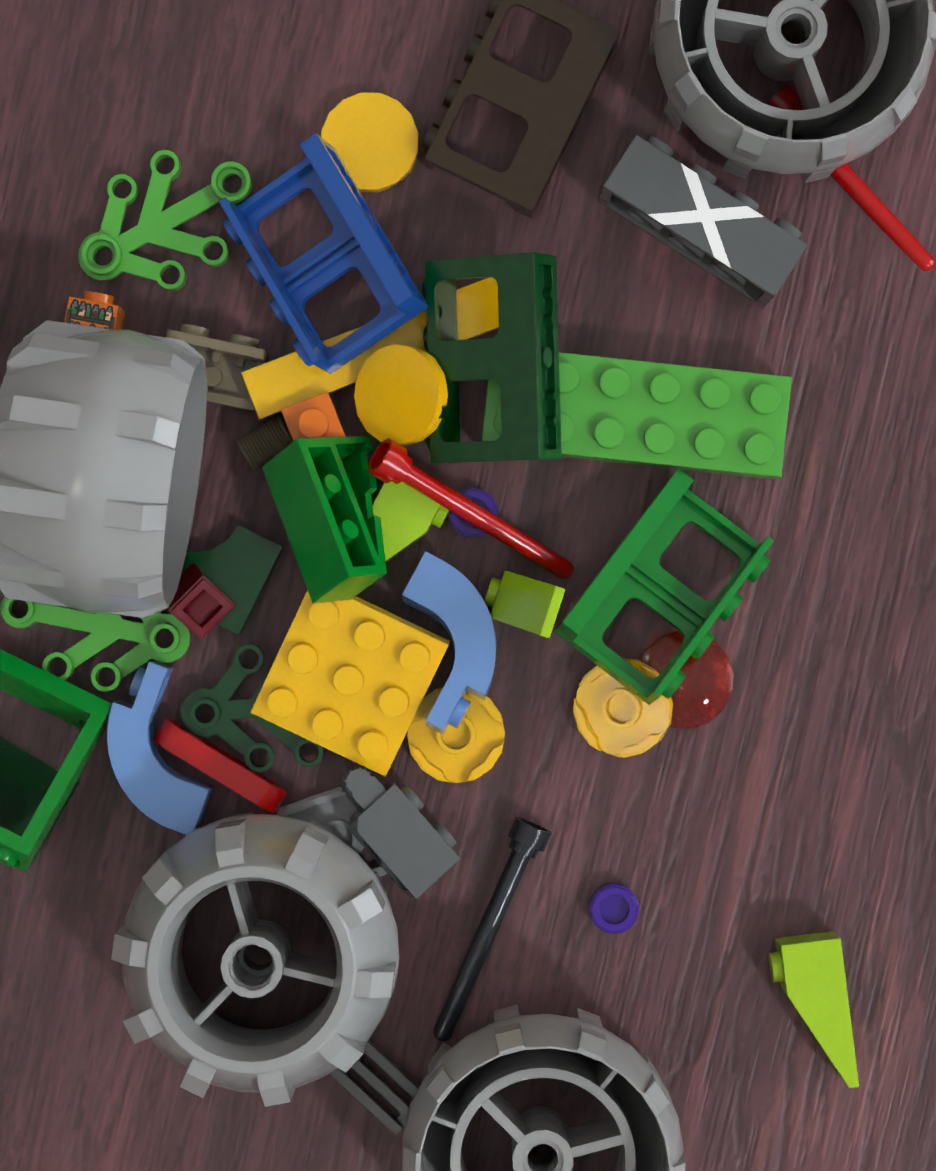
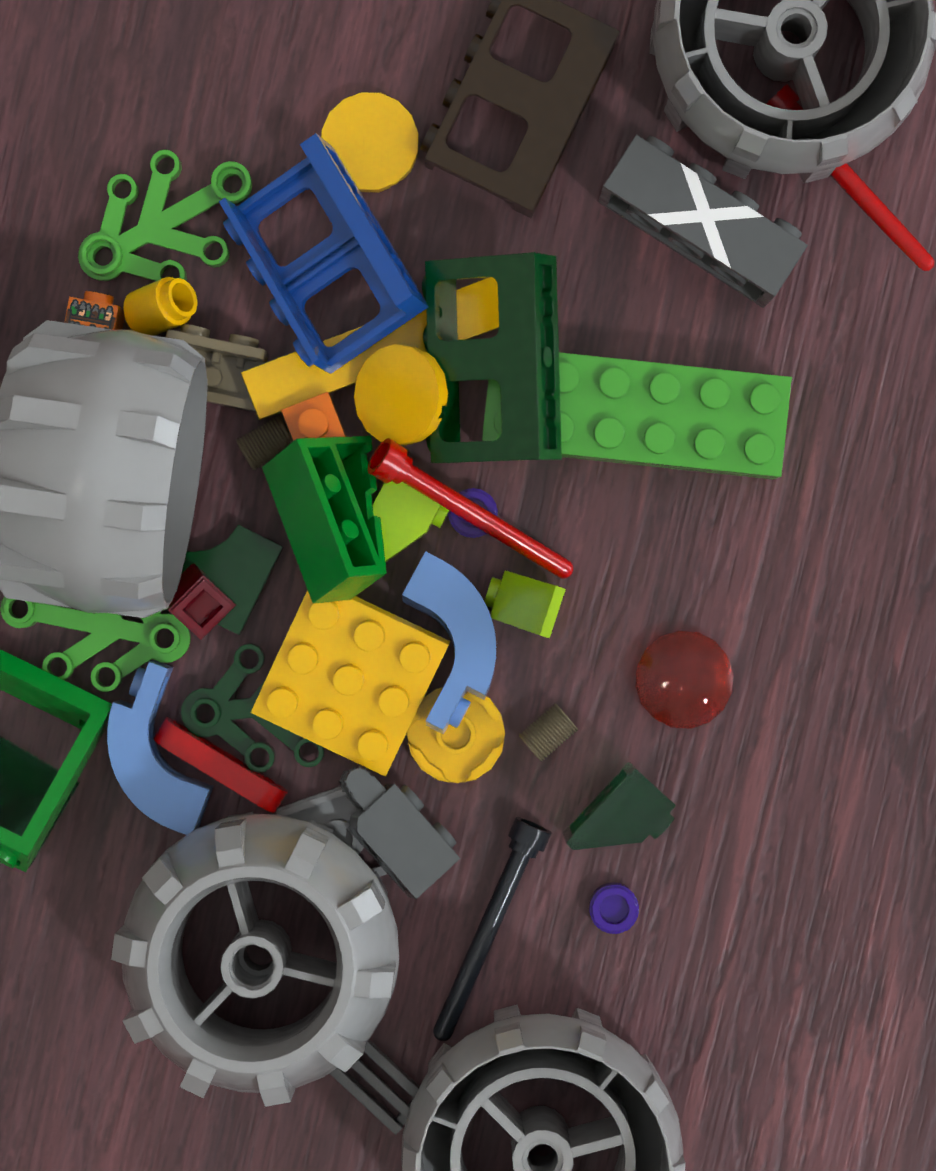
green window [554,468,774,705] -> none
yellow tile [573,658,673,758] -> none
lime slope [769,931,859,1088] -> none
none -> yellow brick [123,277,198,336]
none -> dark tan piece [519,703,578,762]
none -> clear green slope [562,762,676,850]

